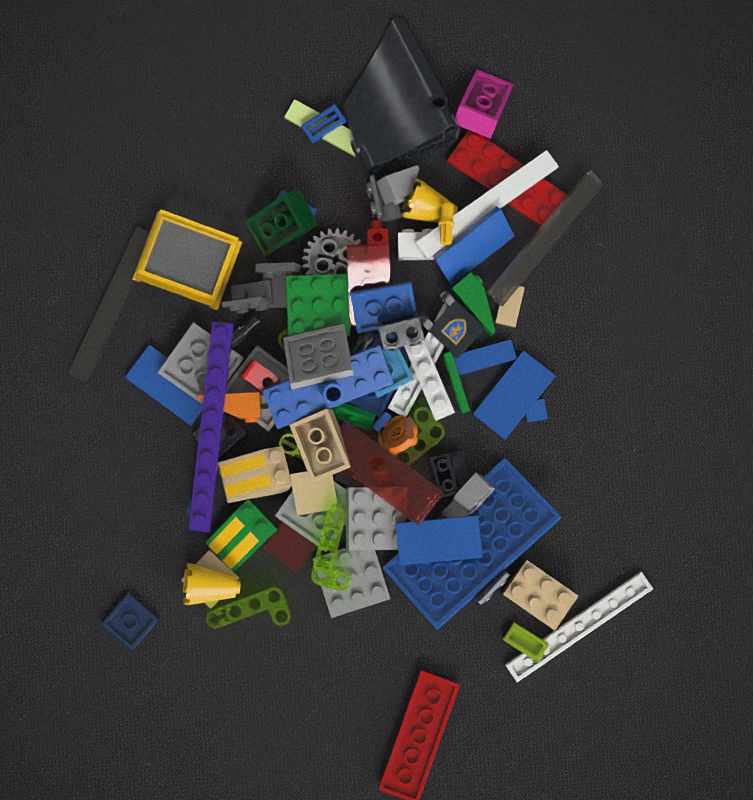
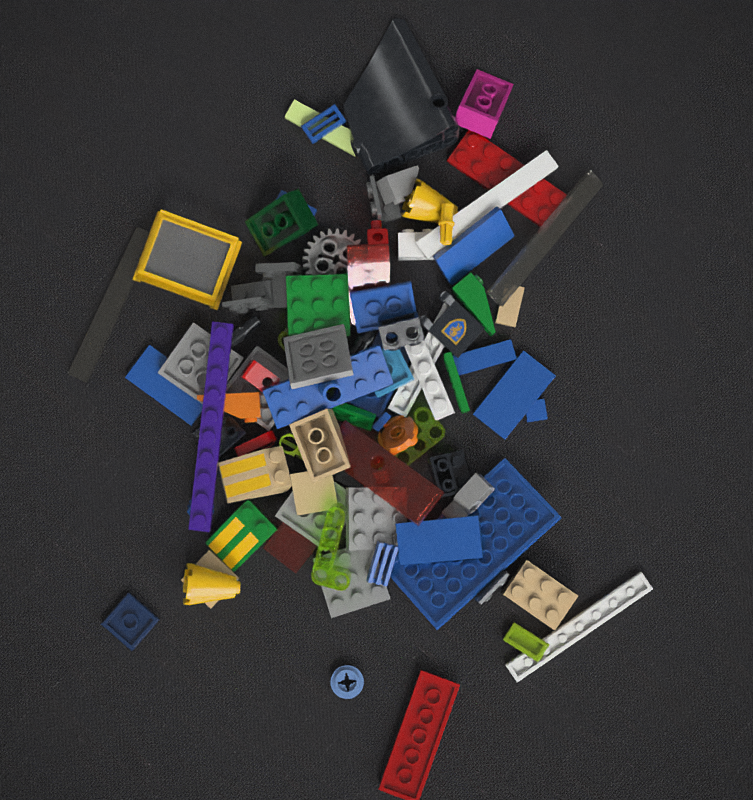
clear neon green beam [206,586,292,629] -> none
none -> red piece [234,430,277,457]
none -> medium blue gear [331,665,364,699]
none -> tile [366,541,399,587]

